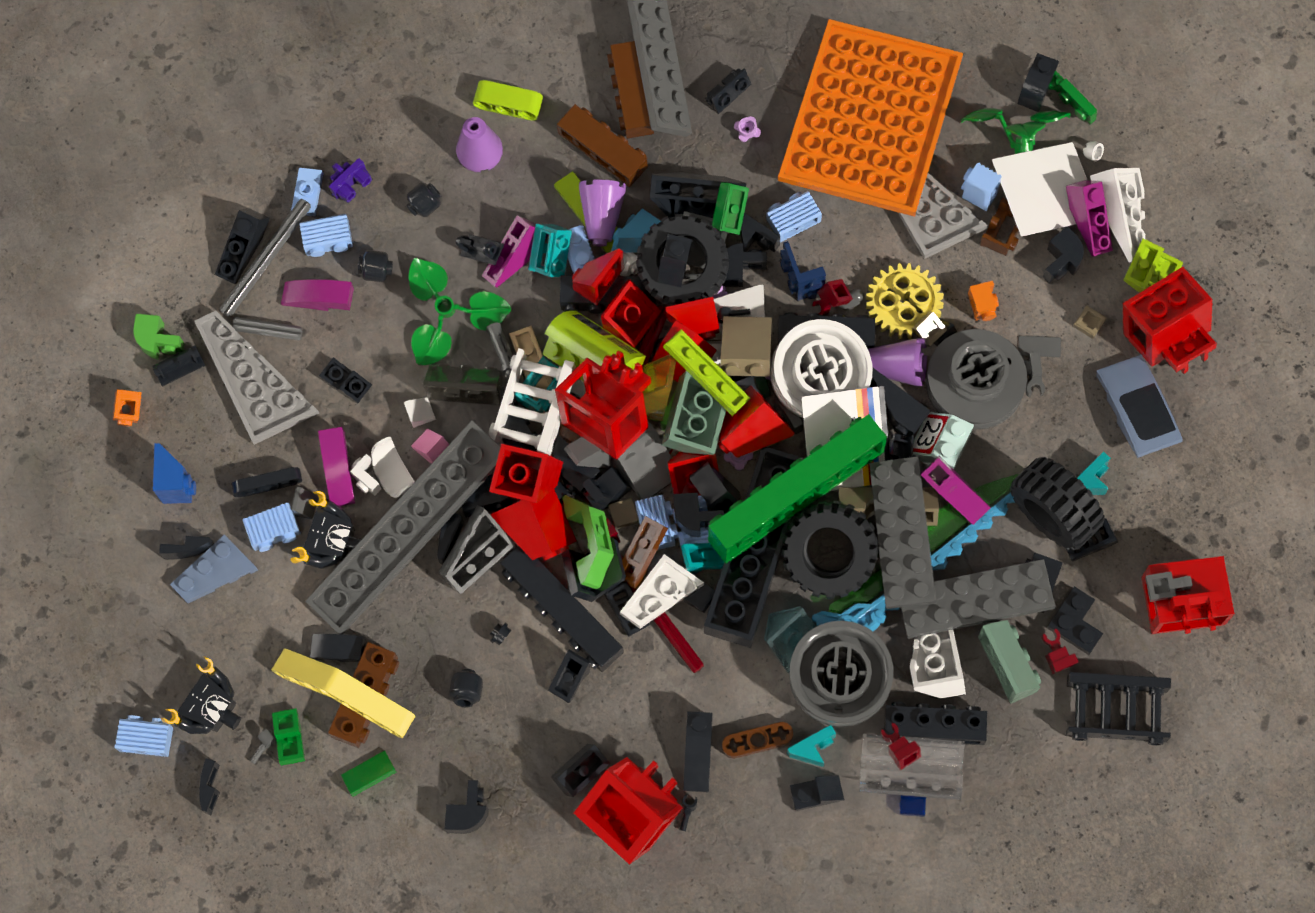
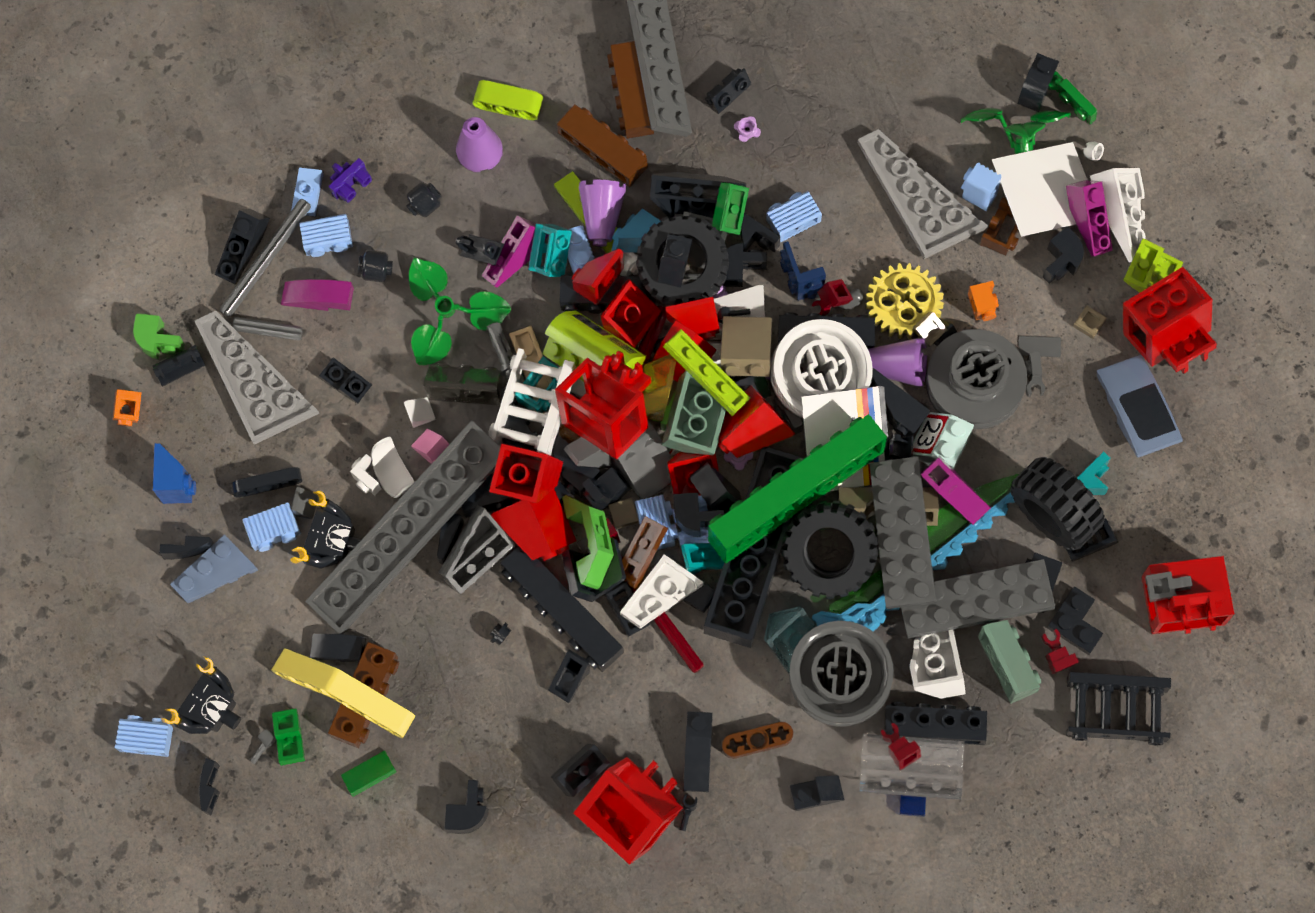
magenta slope [318,427,356,506] -> none
black head [449,669,483,708] -> none
orange plate [778,19,963,217] -> none
teal slope [787,725,836,767] -> none

